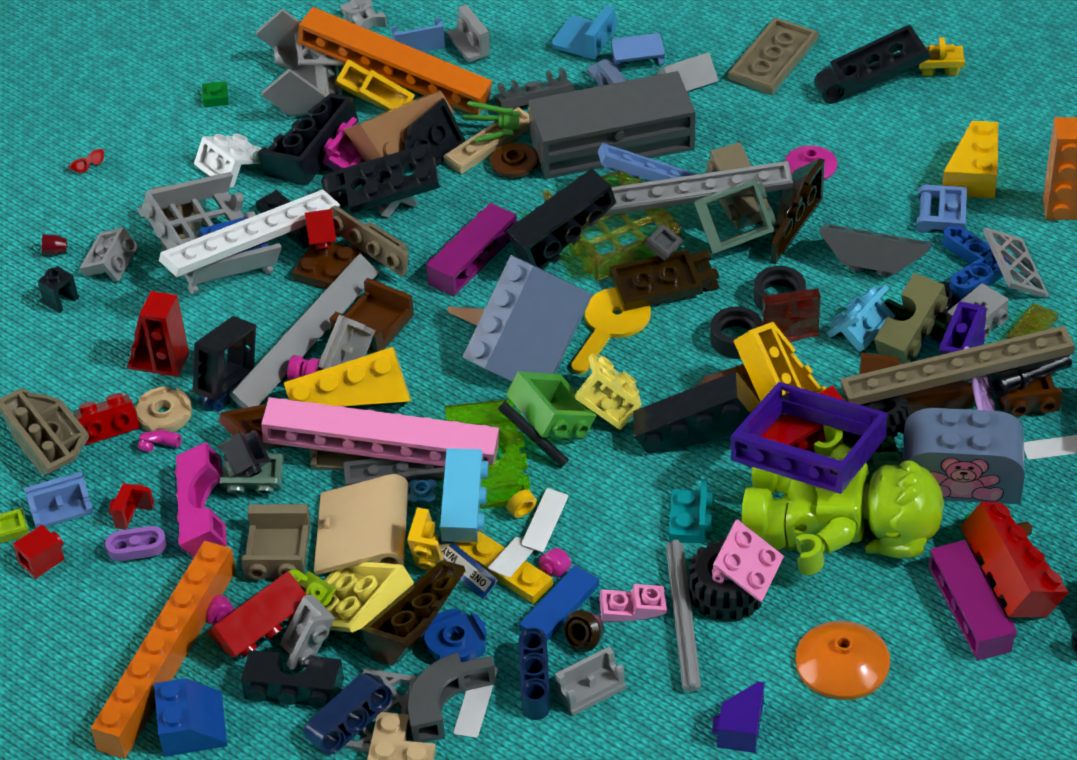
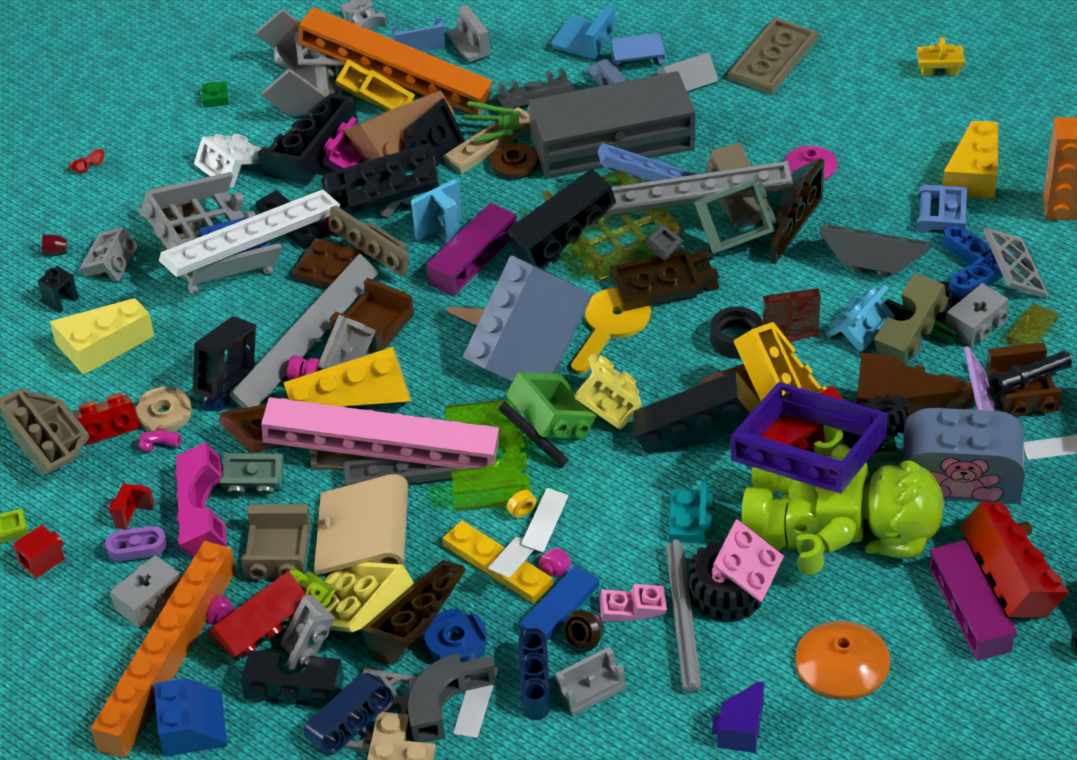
medium blue hinge [24,471,94,528] -> none
red wedge [126,291,190,377] -> none
black window [216,430,270,478] -> none
red brick [304,209,336,249] -> none
yellow bracket [407,507,444,571] -> none
dark azure plate [408,479,437,507] -> none
sticker [438,535,497,598] -> none
medium azure brick [440,448,489,543] -> none
black tyre [754,266,806,317] -> none
black hinge [814,24,931,104] -> none
dark tan plate [840,325,1075,405] -> none
dark purple slope [939,301,986,355] -> none
none -> light yellow wedge [50,298,154,375]
none -> light grey brick [110,555,181,629]
none -> medium azure bracket [411,179,462,243]

